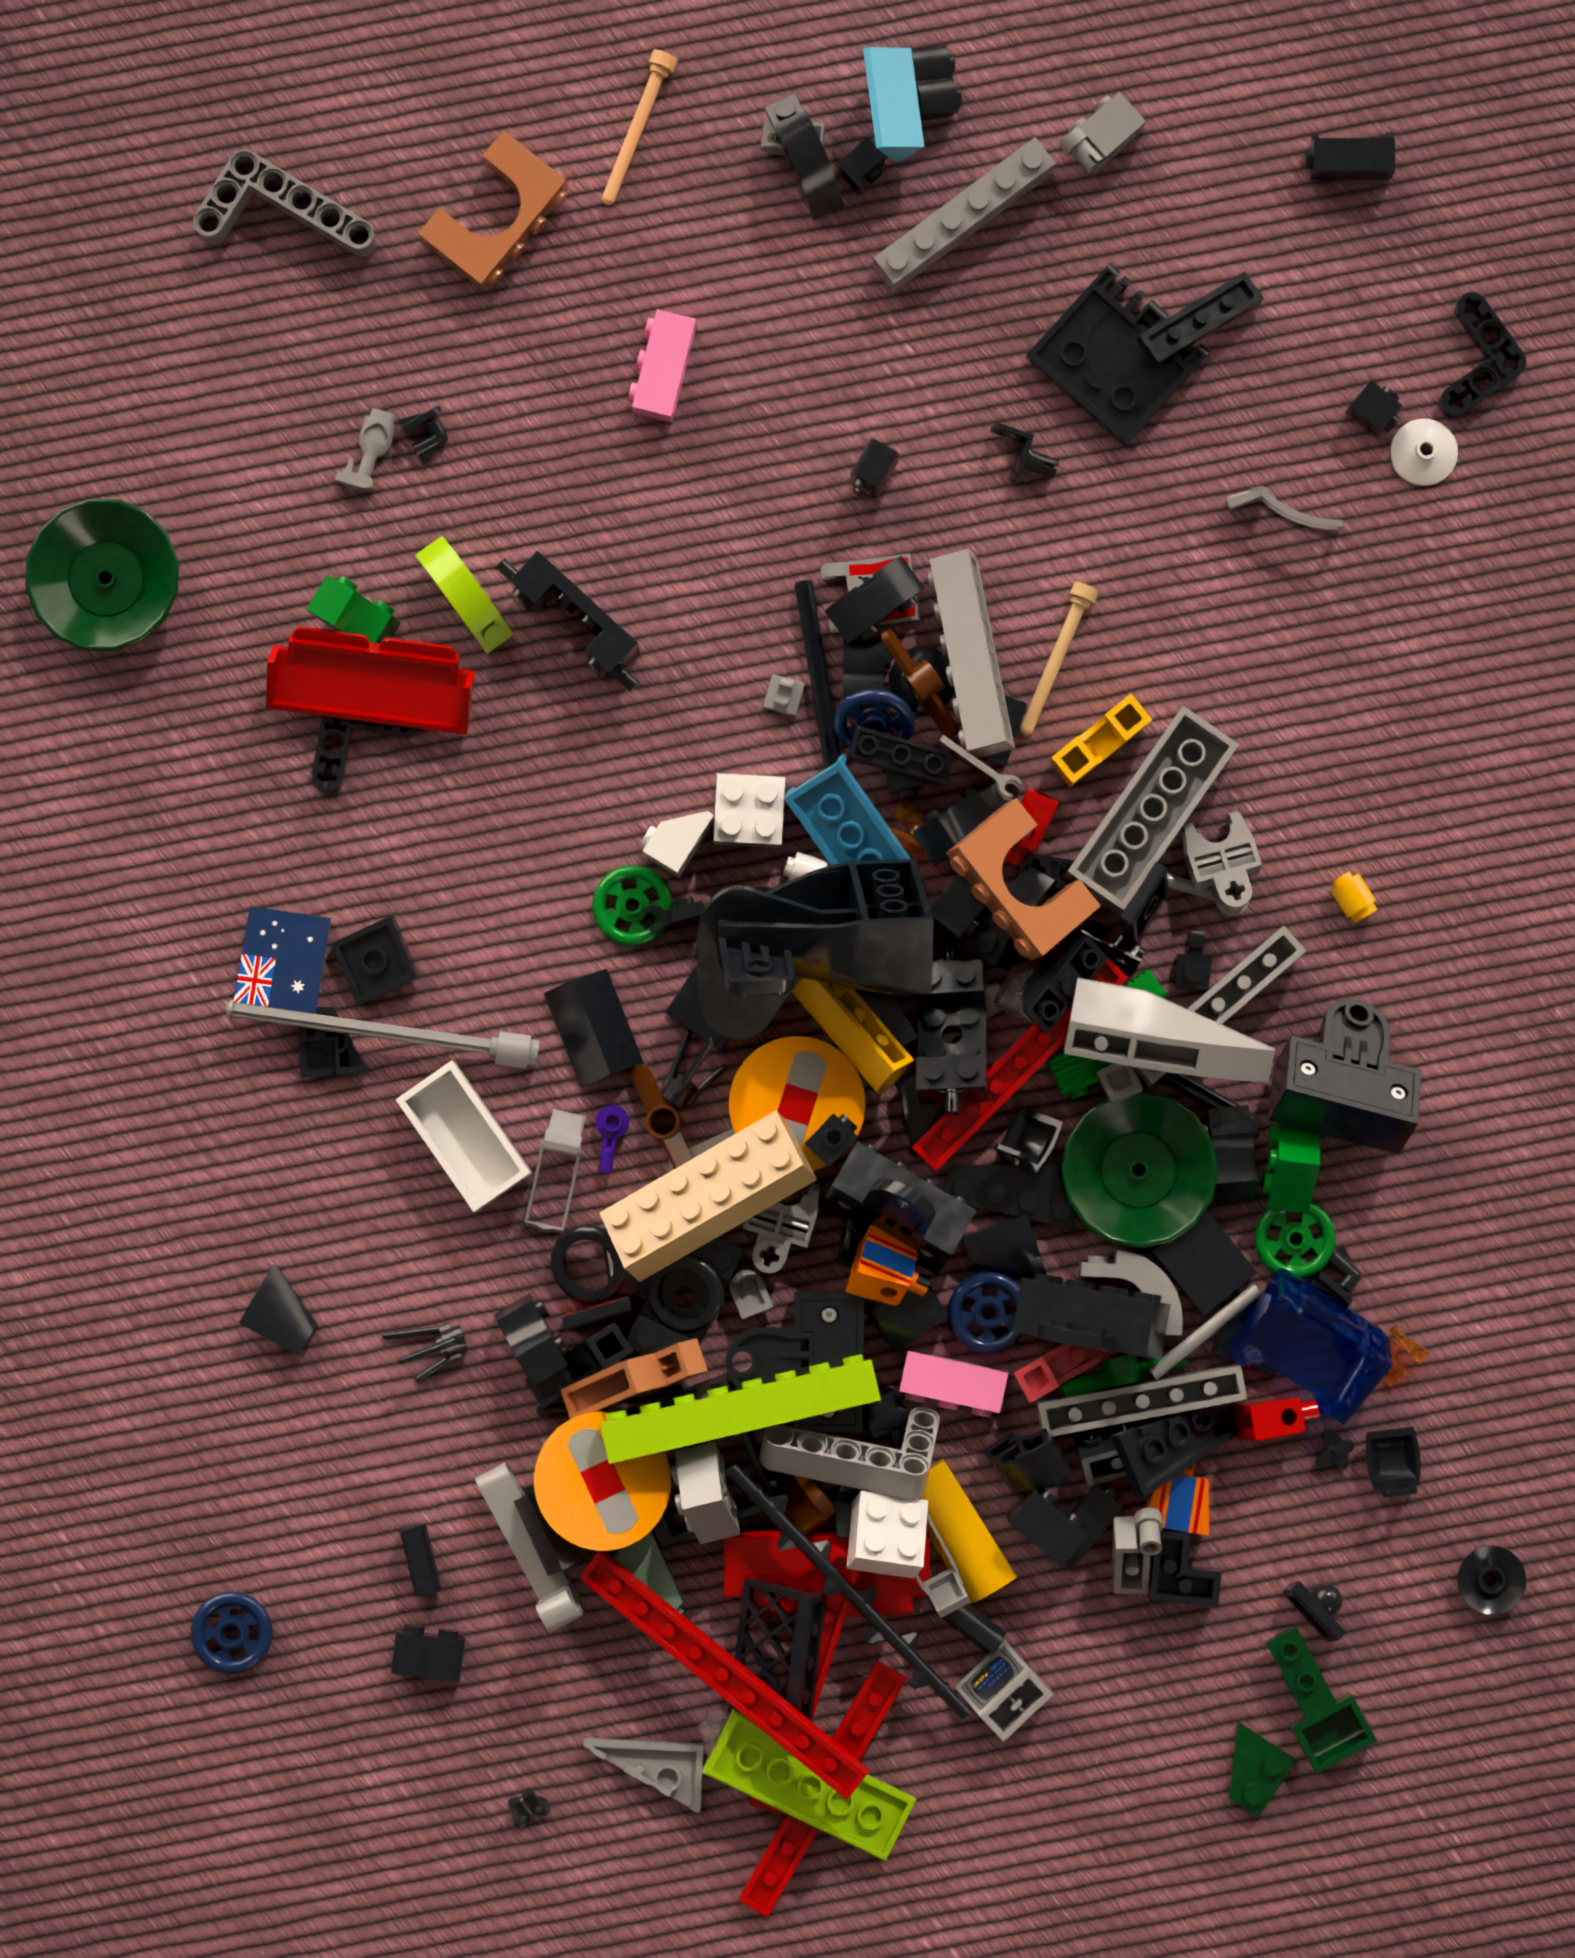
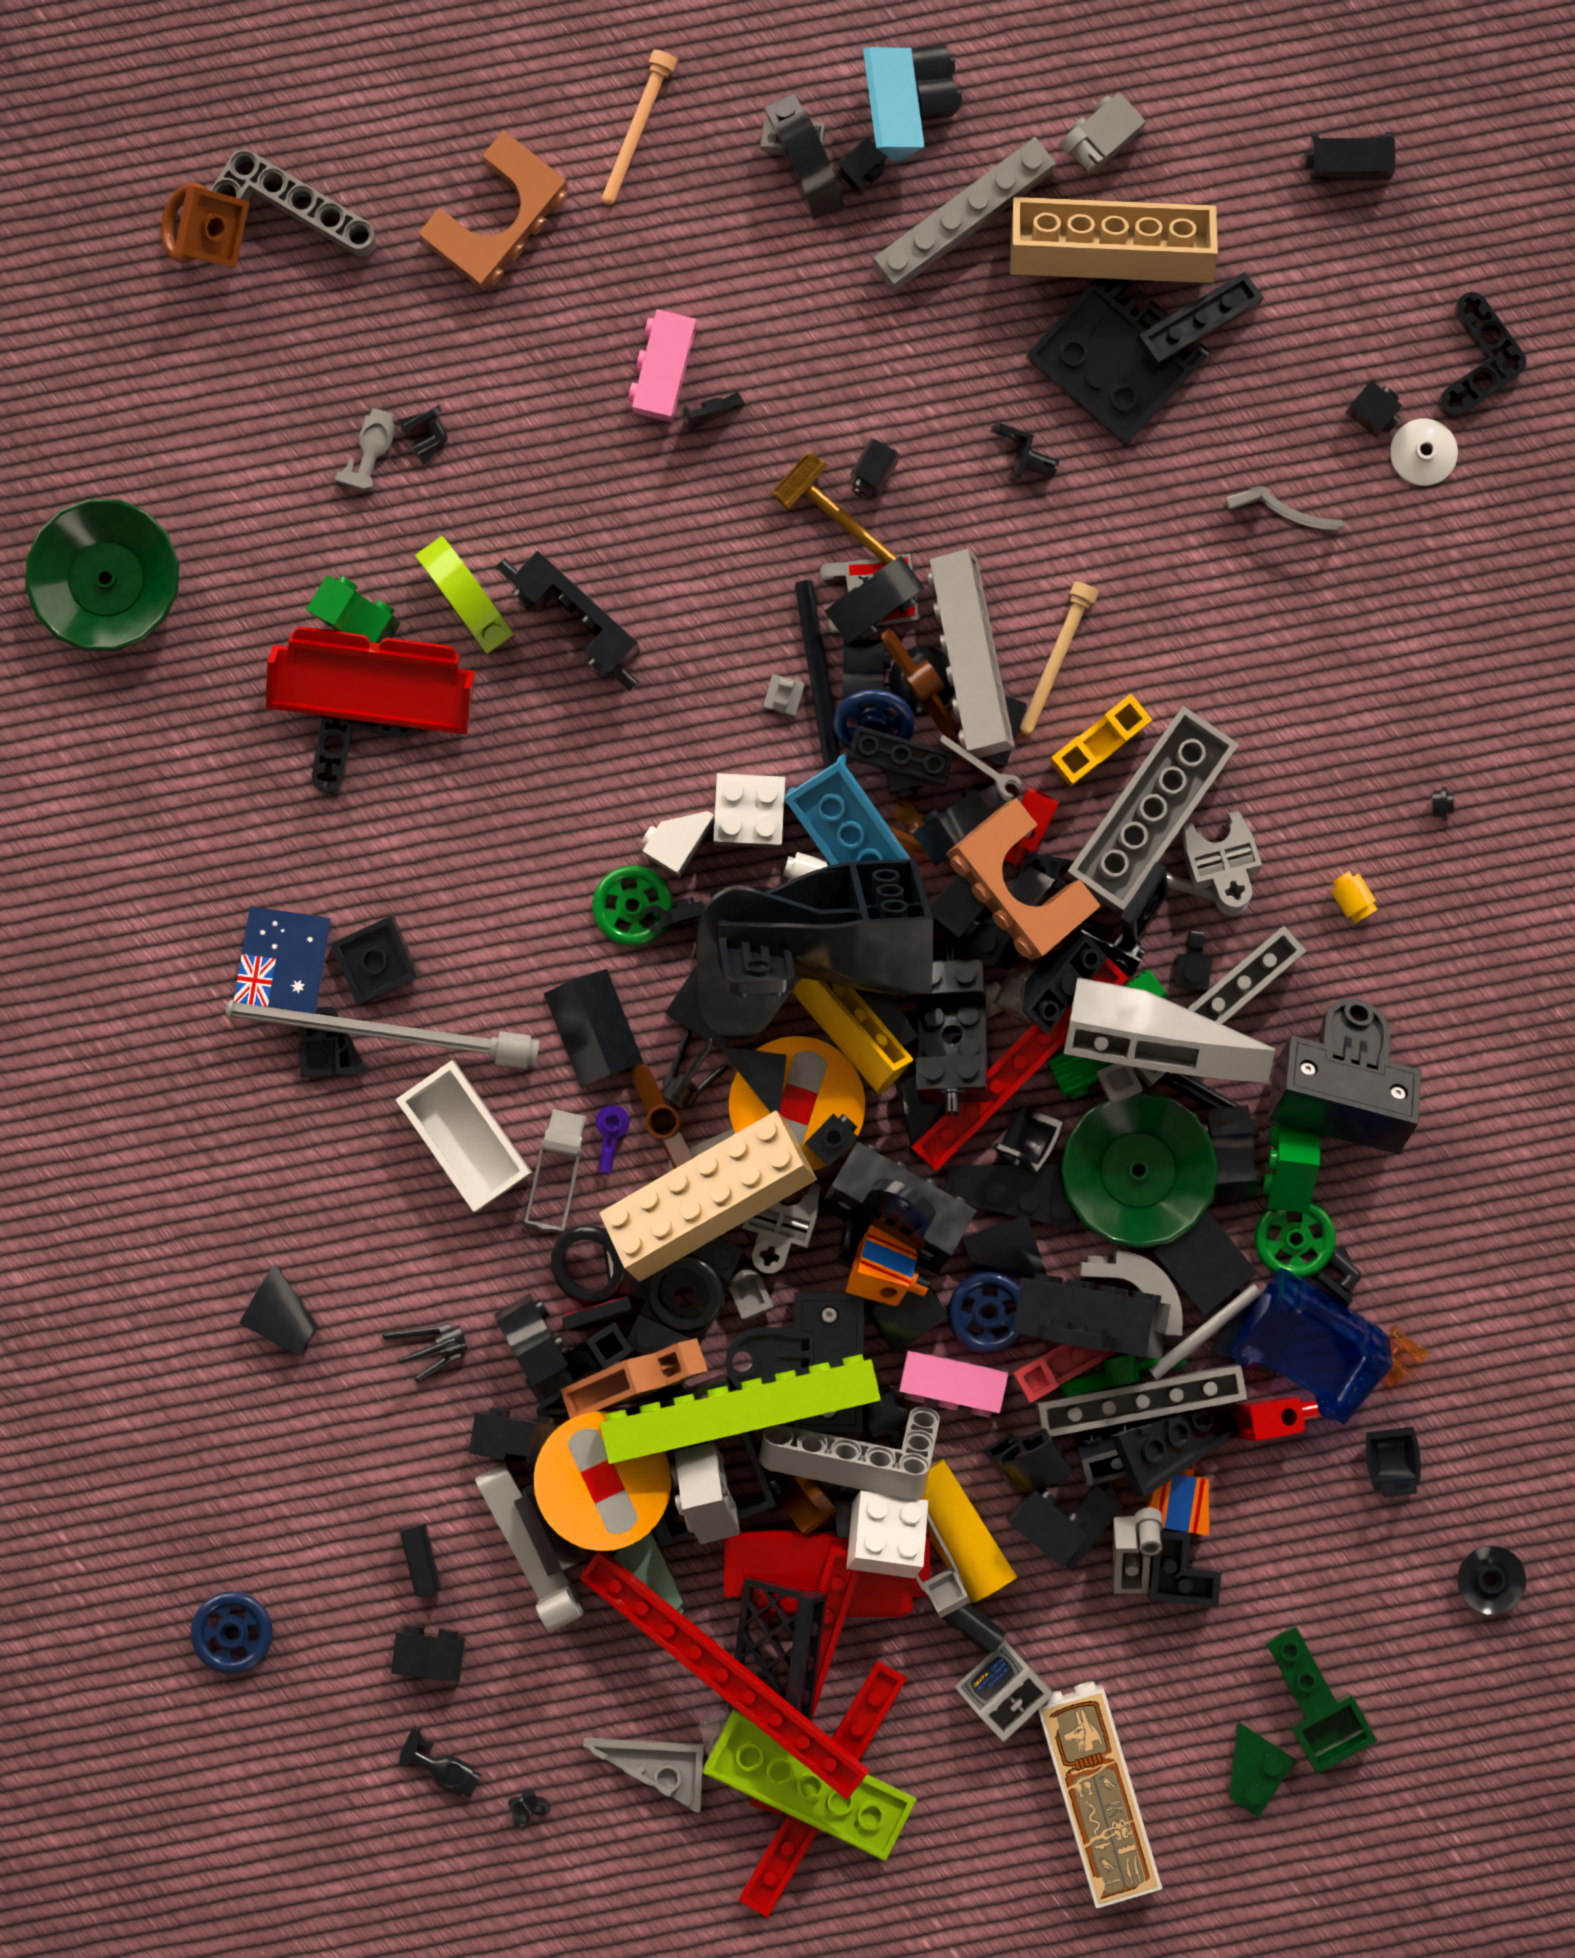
black plant [726,1463,971,1720] -> none
black tile [1283,1581,1346,1642] -> none
black piece [1315,1429,1354,1469] -> none
none -> dark orange tile [161,183,250,268]
none -> black piece [399,1726,481,1797]
none -> black brick [469,1408,561,1465]
none -> black tile [682,392,745,432]
none -> black tile [723,1047,787,1113]
none -> pearl gold piece [770,452,898,565]
none -> tan brick [1010,197,1218,283]
none -> brick [1038,1681,1162,1909]
none -> black plate [1432,787,1455,821]

